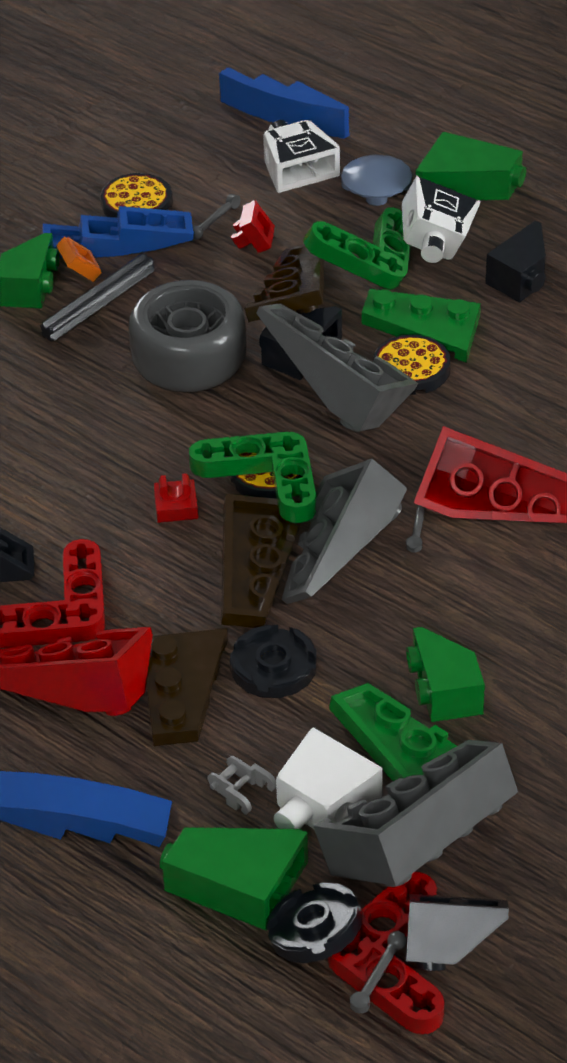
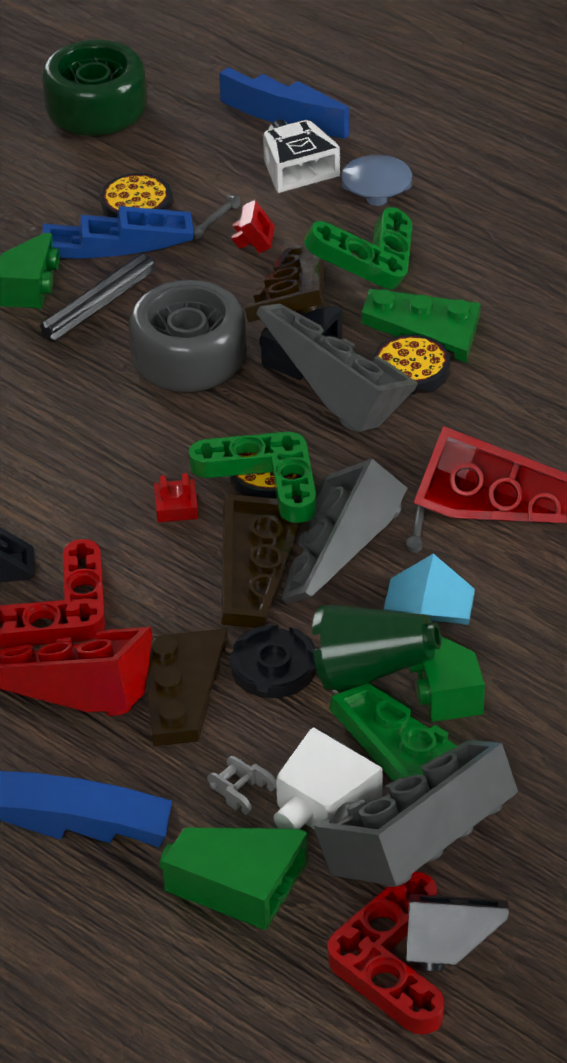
orange tile [56,236,102,282] -> none
black tile [267,882,363,963] -> none
dark grey hinge [350,931,407,1014] -> none
white torso [402,176,480,263] -> none
green slope [416,132,526,200] -> none
black slope [485,220,546,303] -> none
none -> dark green wheel [42,39,147,136]
none -> dark green cone [312,604,441,693]
none -> medium azure slope [384,554,475,625]

